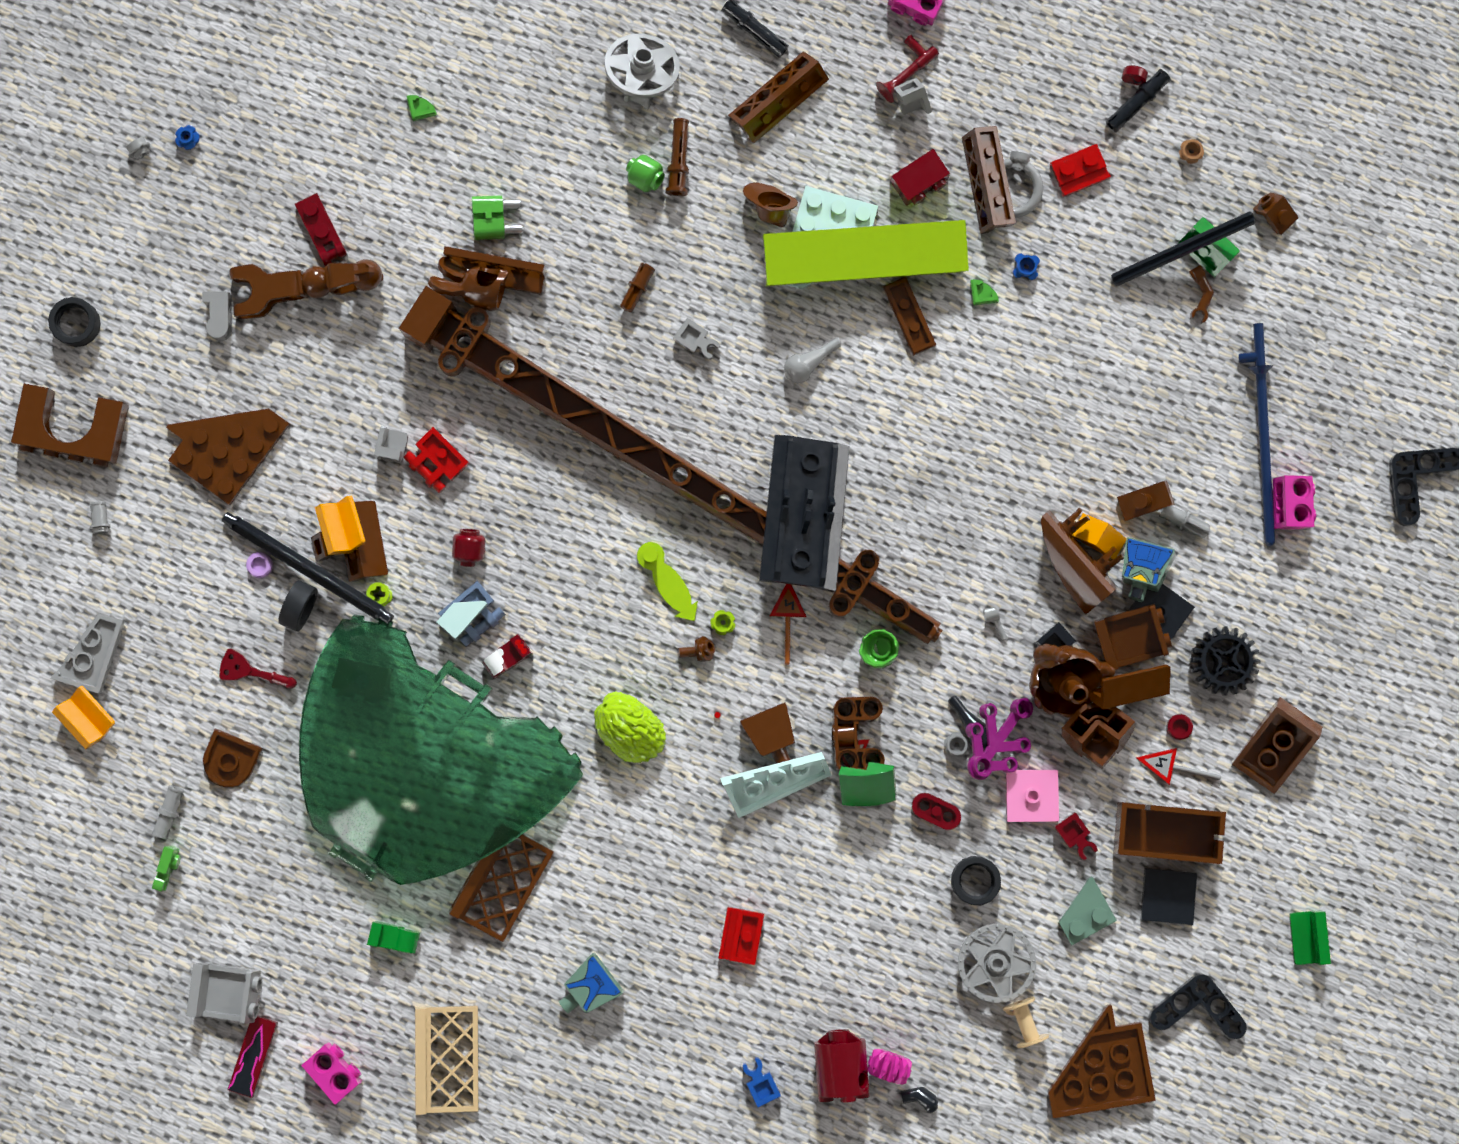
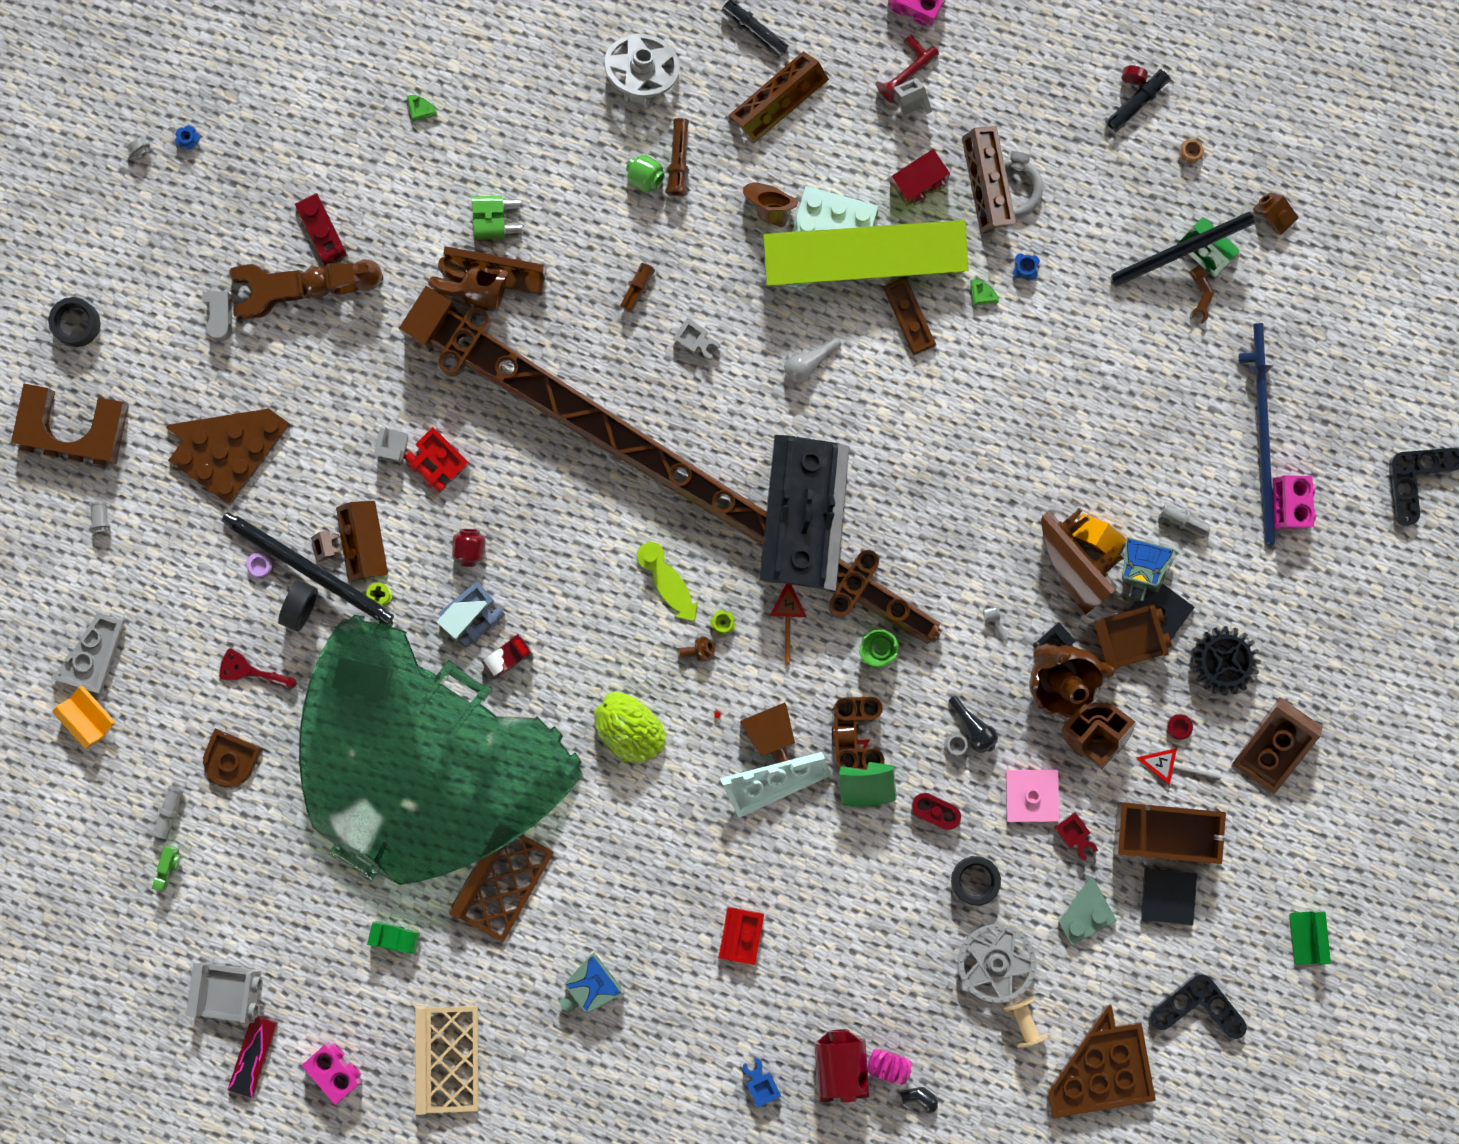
light orange panel [315,496,365,555] -> none
magenta plant [966,698,1033,780] -> none
red plate [1050,144,1111,197] -> none
reddish brown panel [1090,664,1171,709] -> none
reddish brown tile [1117,480,1175,521] -> none

